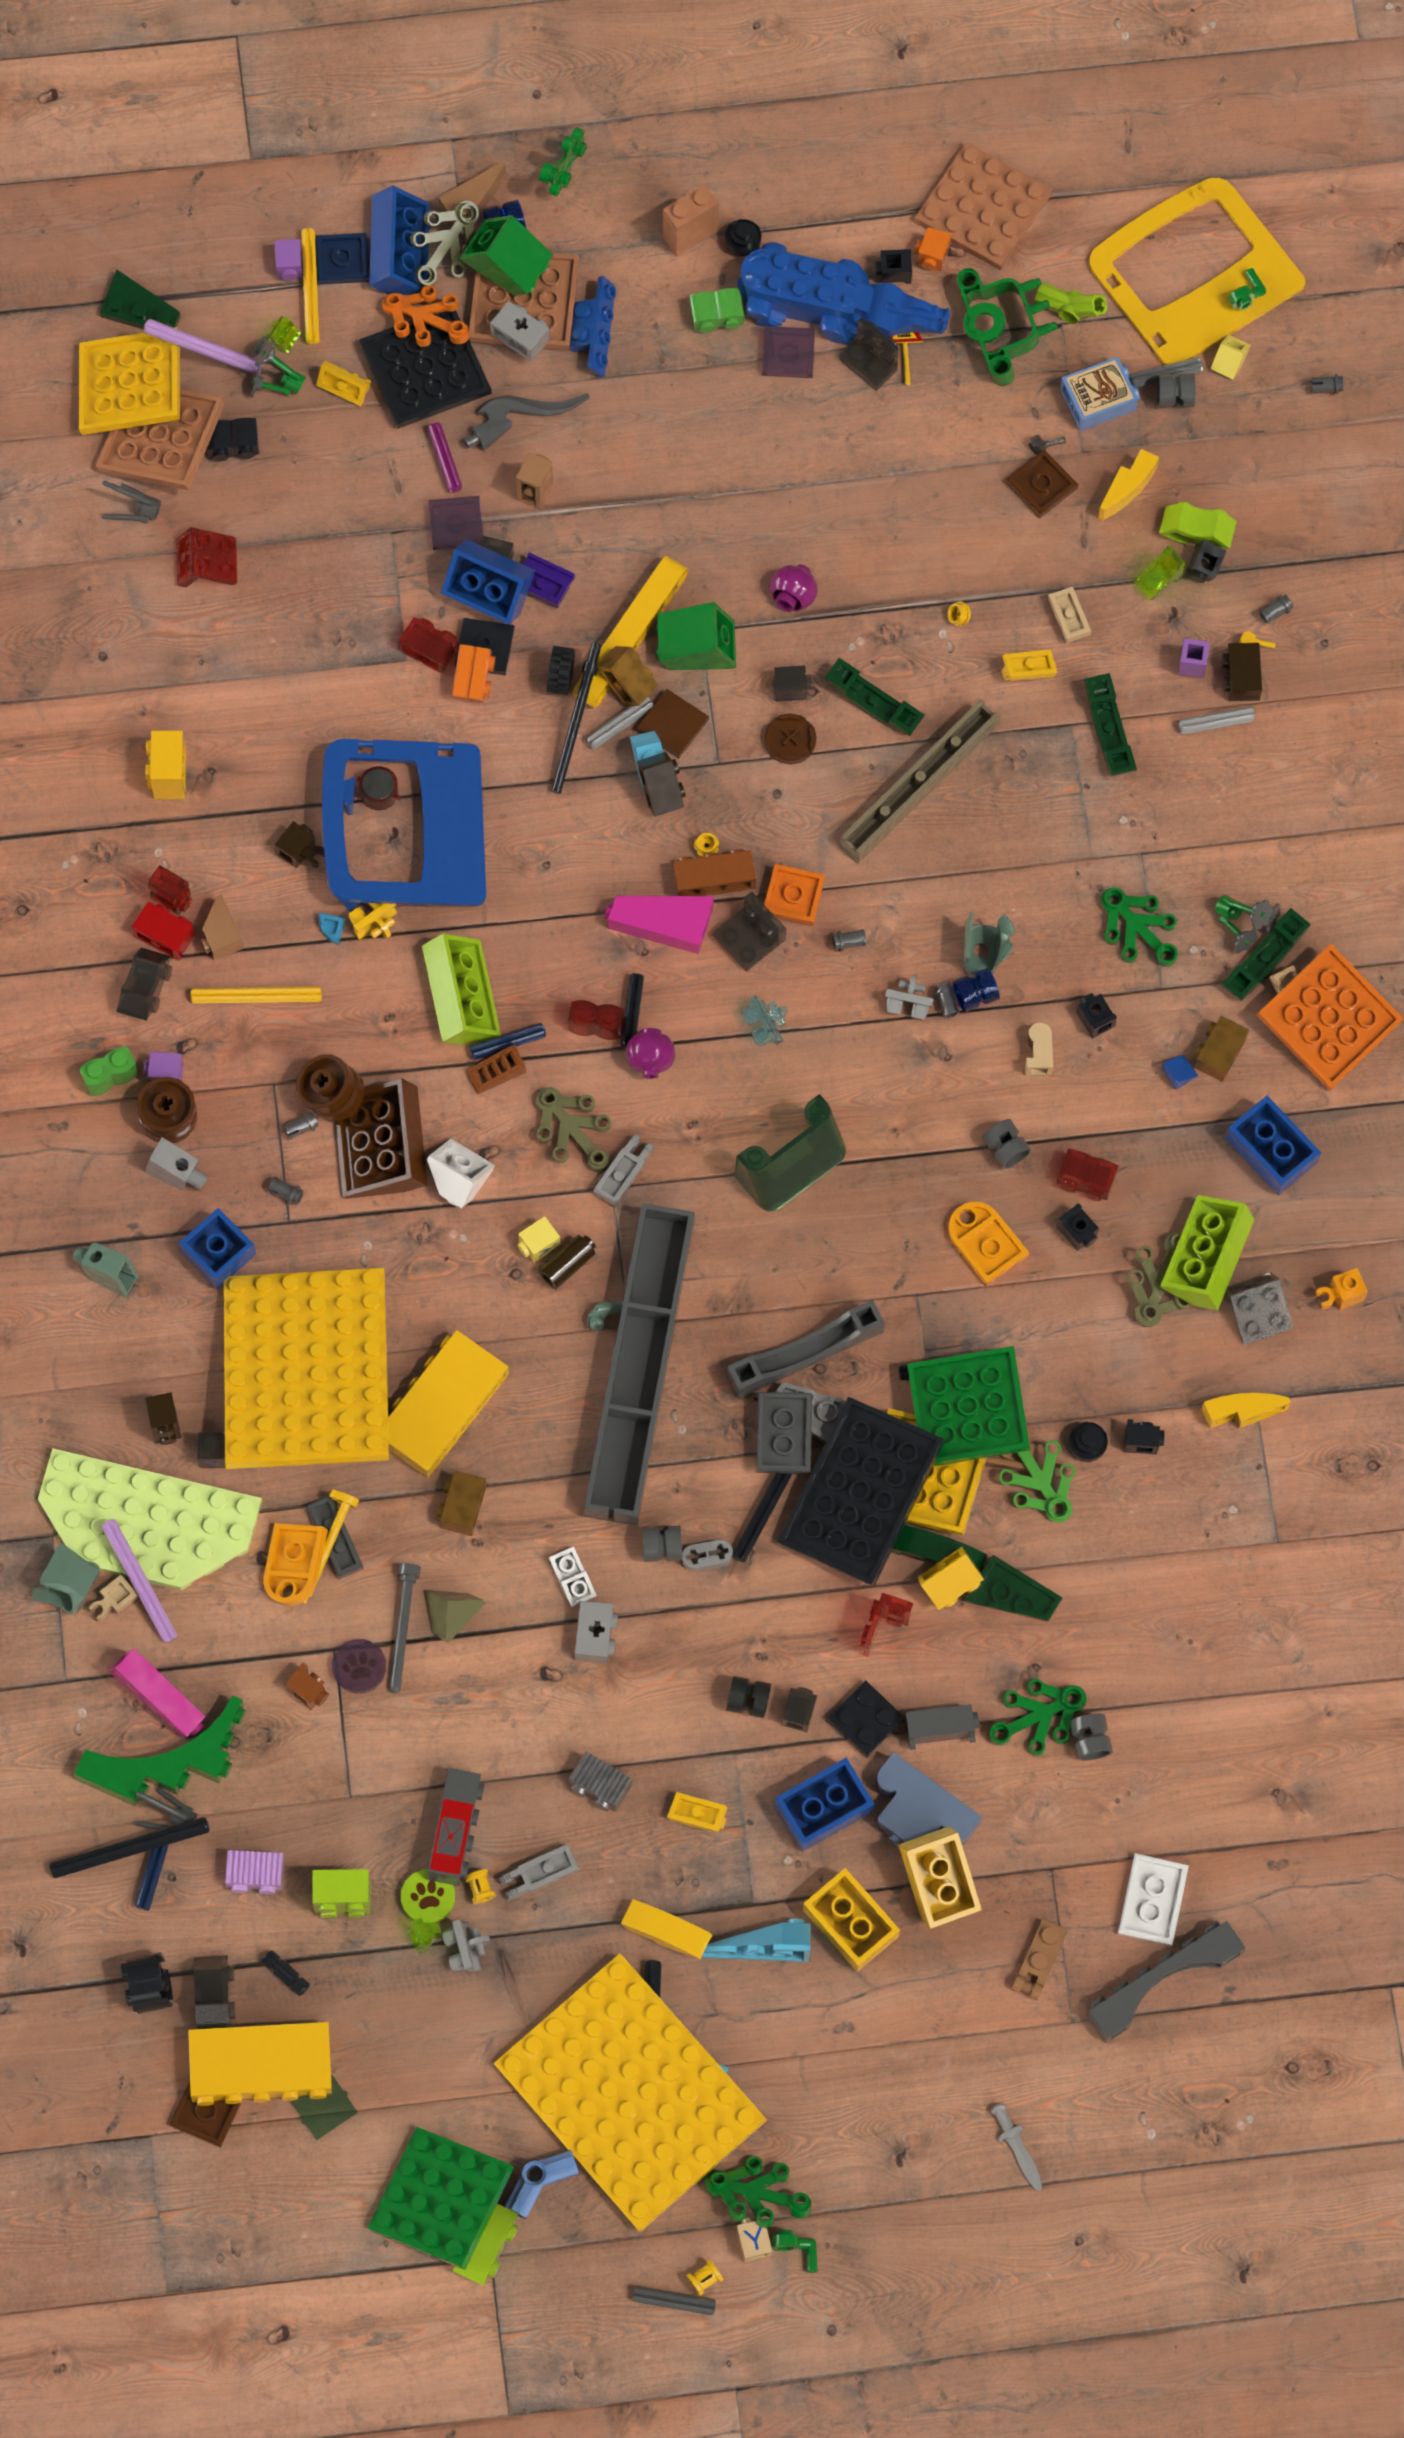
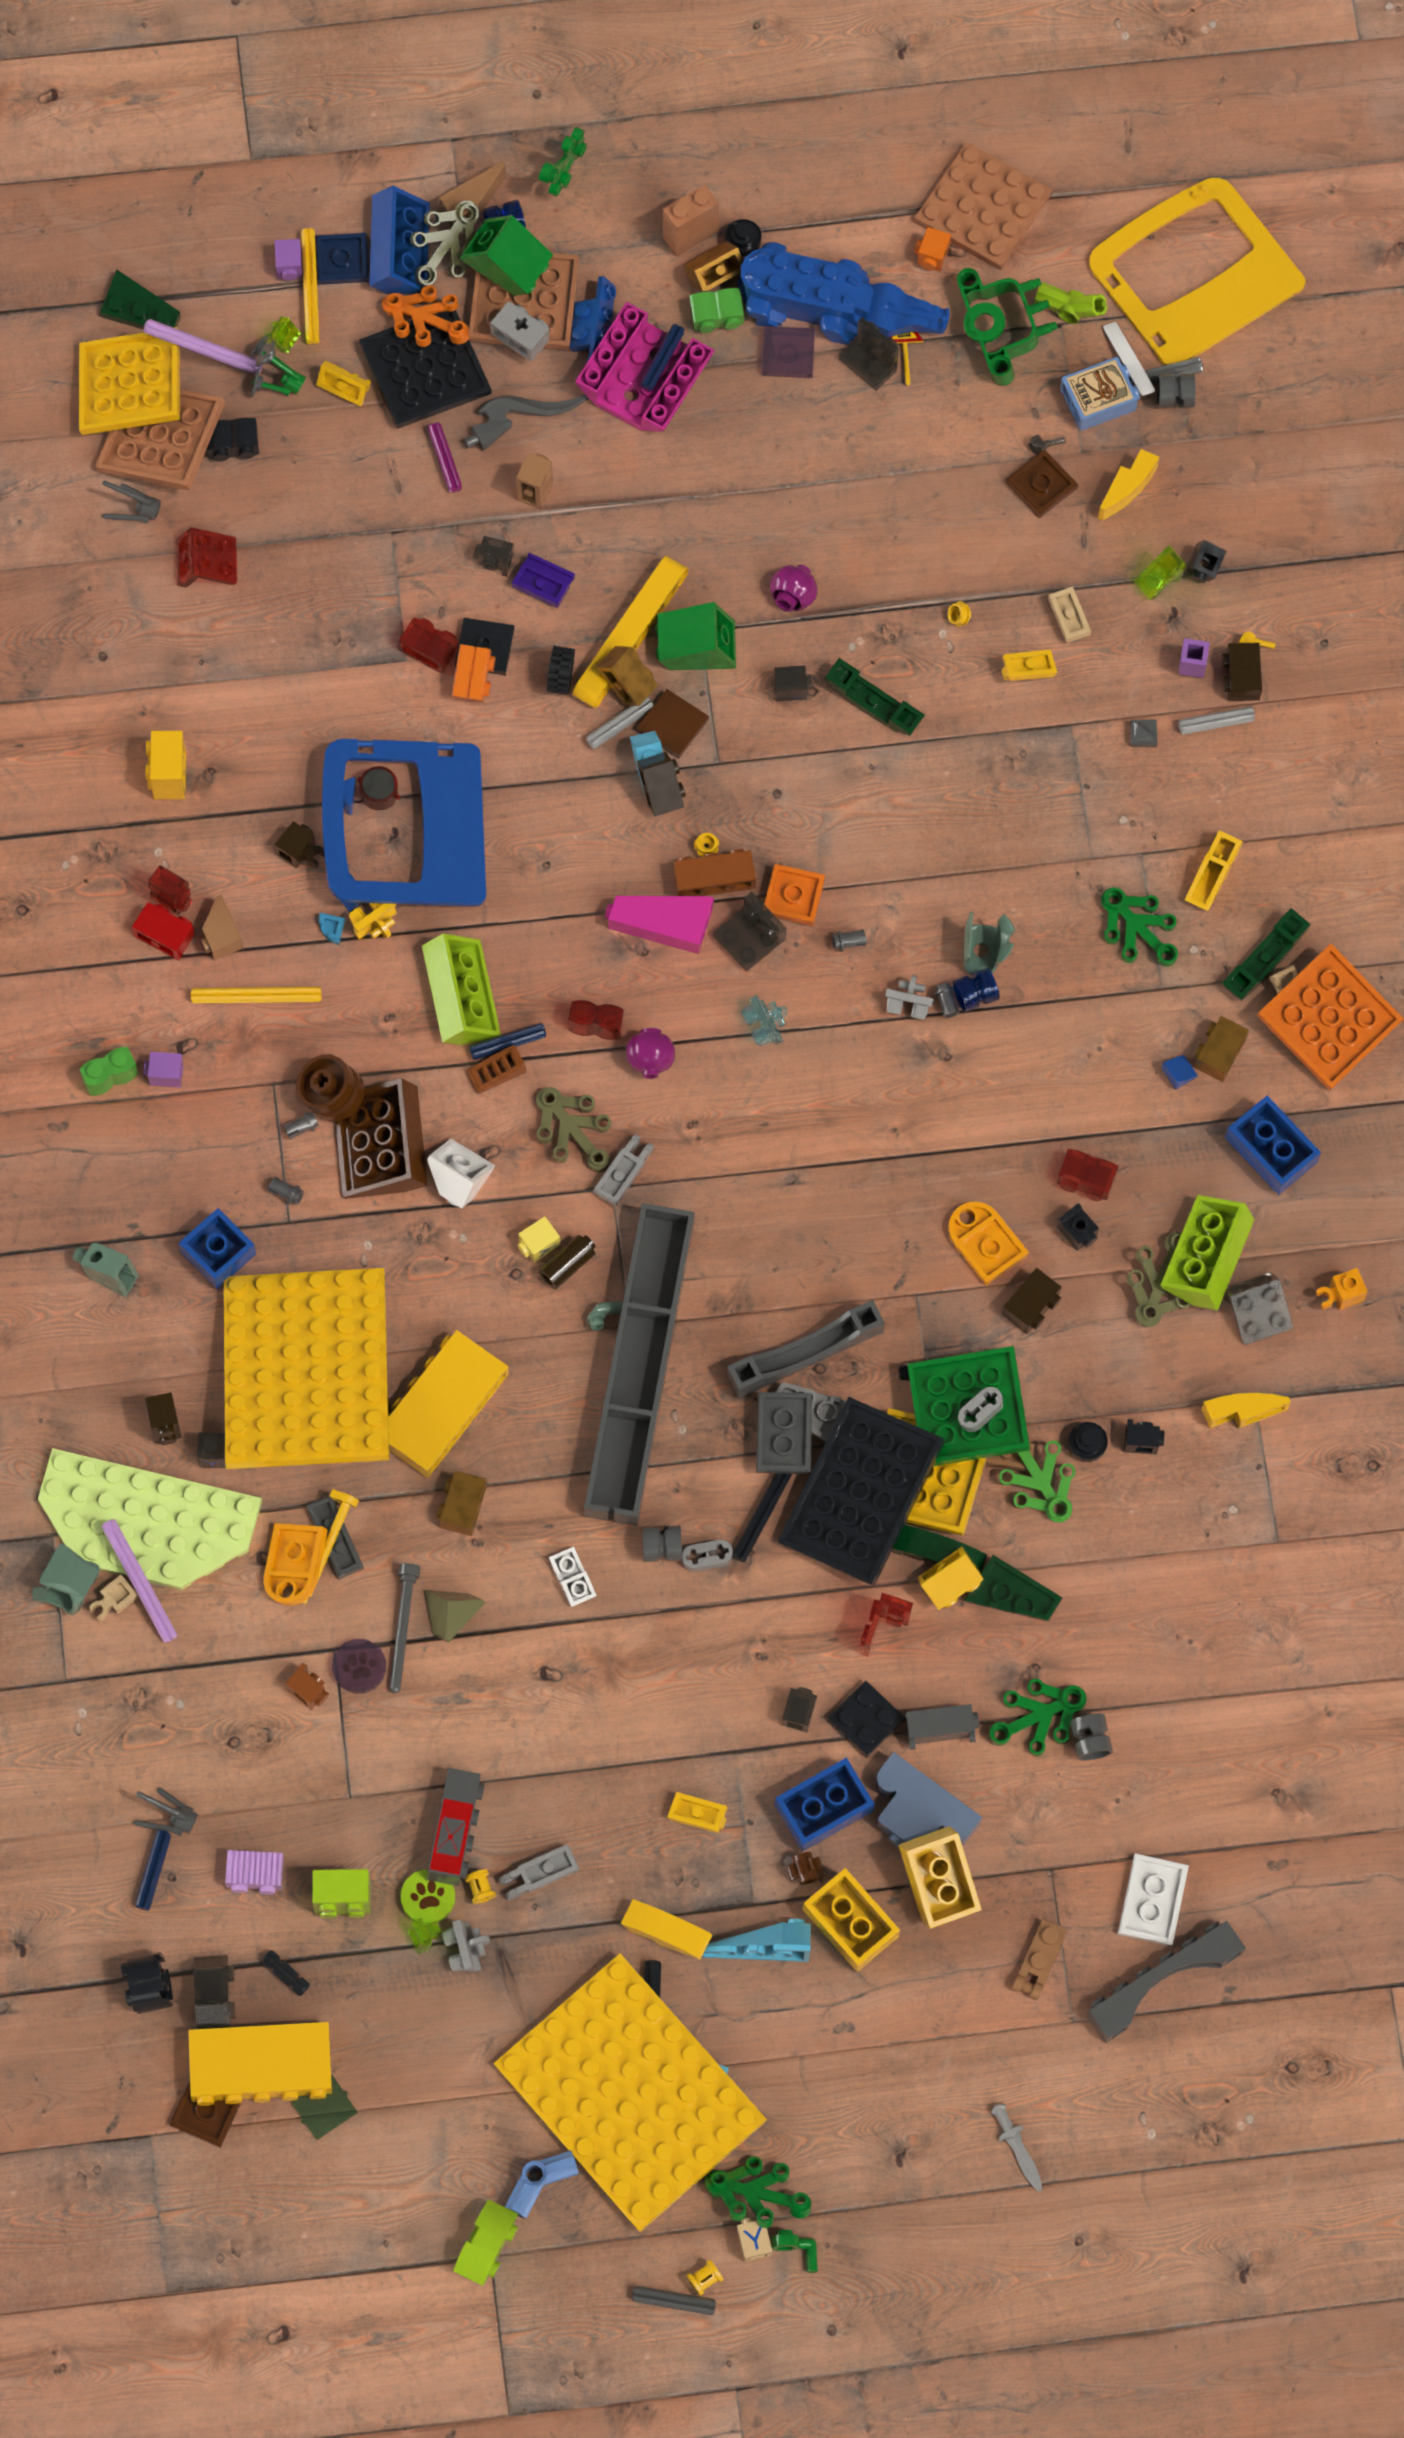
black axle [50,1817,210,1878] -> none
green arch [74,1695,246,1806] -> none
dark pink slope [108,1649,206,1738] -> none
clear smoke brick [117,947,172,1021] -> none
reddish brown wheel [137,1077,197,1143] -> none
light grey torso [145,1138,209,1190] -> none
green plate [368,2127,514,2270] -> none
clear purple tile [428,496,484,550] -> none
blue brick [441,539,535,625] -> none
black bar [551,642,602,794] -> none
flat silver brick [568,1751,633,1812] -> none
light grey brick [575,1601,618,1664] -> none
black axle [621,973,644,1048] -> none
pearl dark grey wheel [726,1676,771,1718] -> none
clear green windscreen [735,1094,846,1212] -> none
reddish brown tile [765,713,817,765] -> none
dark tan tile [839,699,1000,863] -> none
black brick [875,249,912,284] -> none
dark grey wheel [982,1119,1031,1169] -> none
tan leg [1025,1022,1053,1076] -> none
black brick [1077,993,1117,1039] -> none
dark green slope [1084,673,1137,777] -> none
lime brick [1159,502,1237,549] -> none
light yellow brick [1211,334,1251,380] -> none
plant [1215,895,1281,954] -> none
green plate [1228,268,1266,310] -> none
dark grey pin [1259,595,1293,624] -> none
dark grey pin [1312,374,1343,394] -> none
none -> dark pink slope [575,302,714,432]
none -> dark blue axle [641,324,684,391]
none -> pearl gold brick [683,241,743,292]
none -> reddish brown gear [788,1852,823,1885]
none -> light grey beam [958,1387,1004,1432]
none -> dark brown brick [1002,1267,1062,1334]
none -> white sticker [1103,322,1155,396]
none -> dark grey tile [1130,720,1157,747]
none -> yellow slope [1185,830,1243,911]

